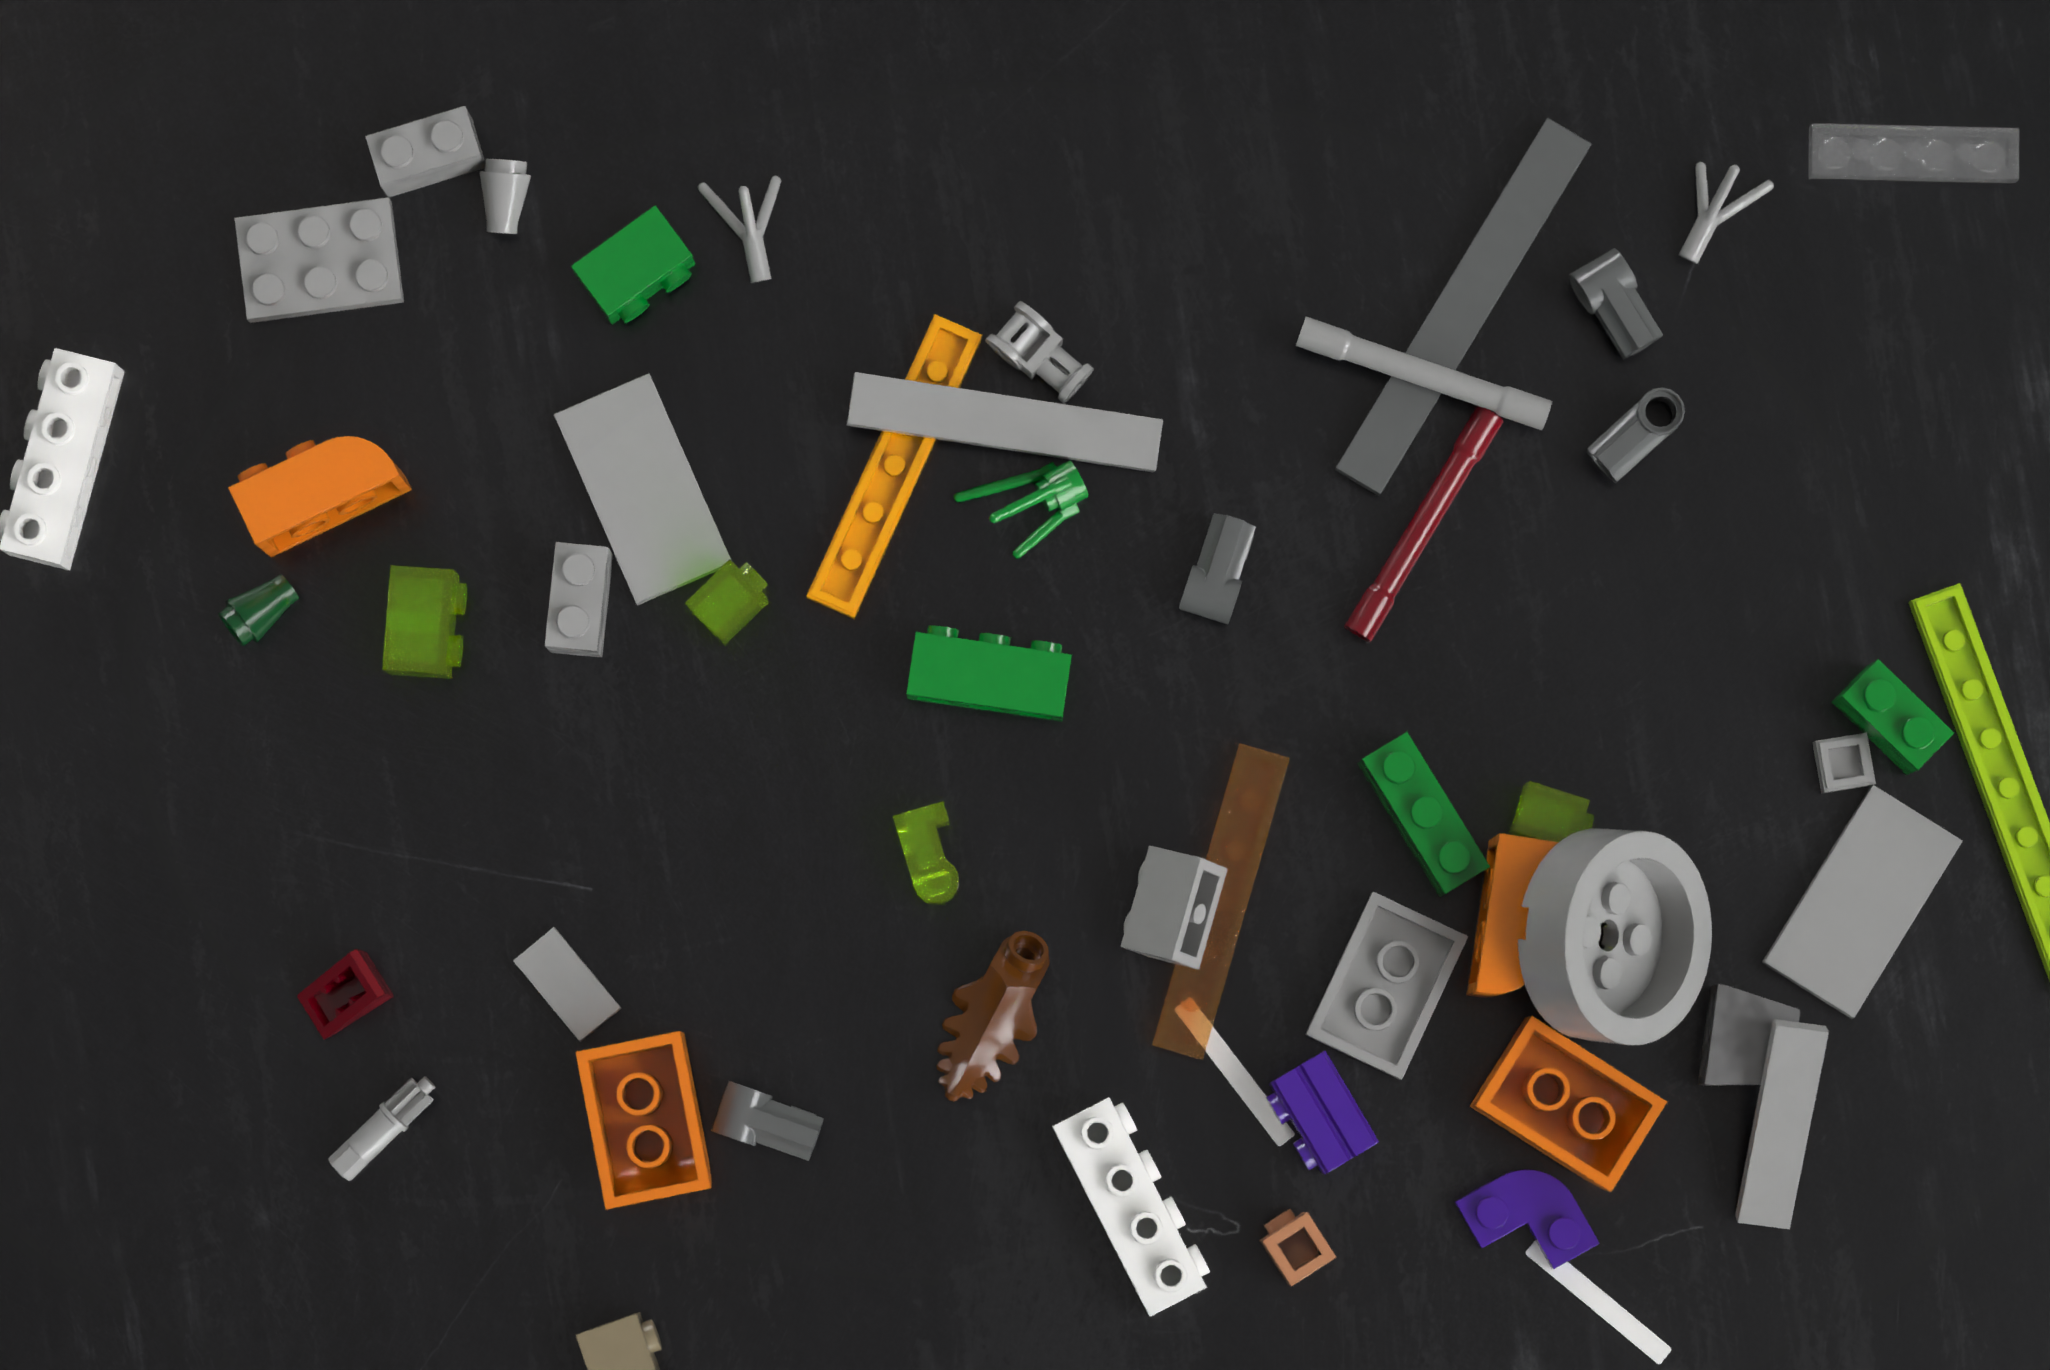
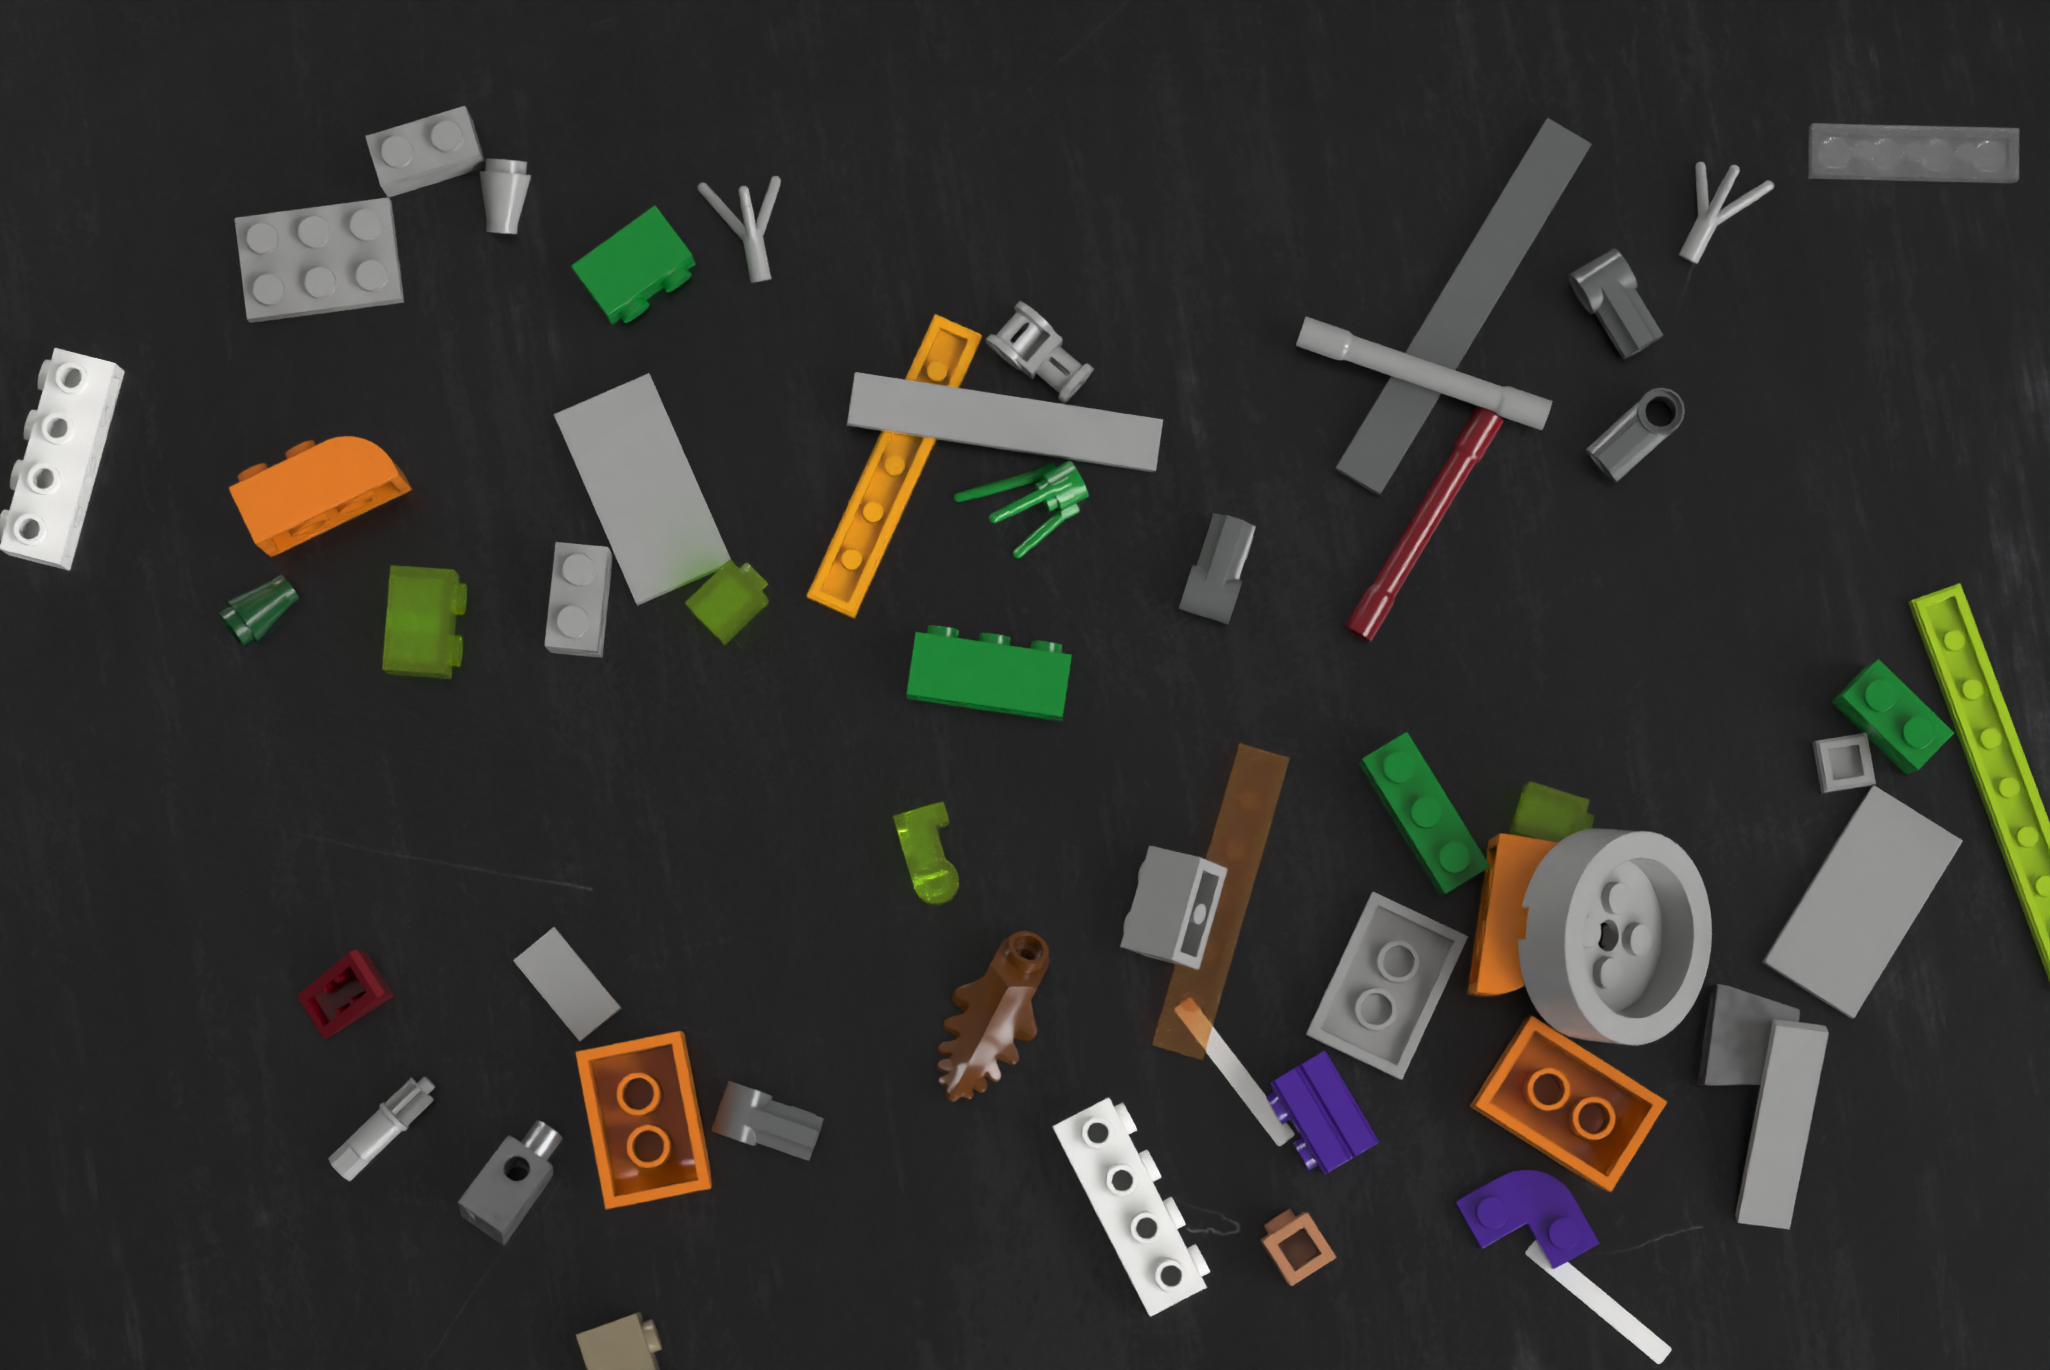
none -> flat silver torso [458,1120,563,1246]

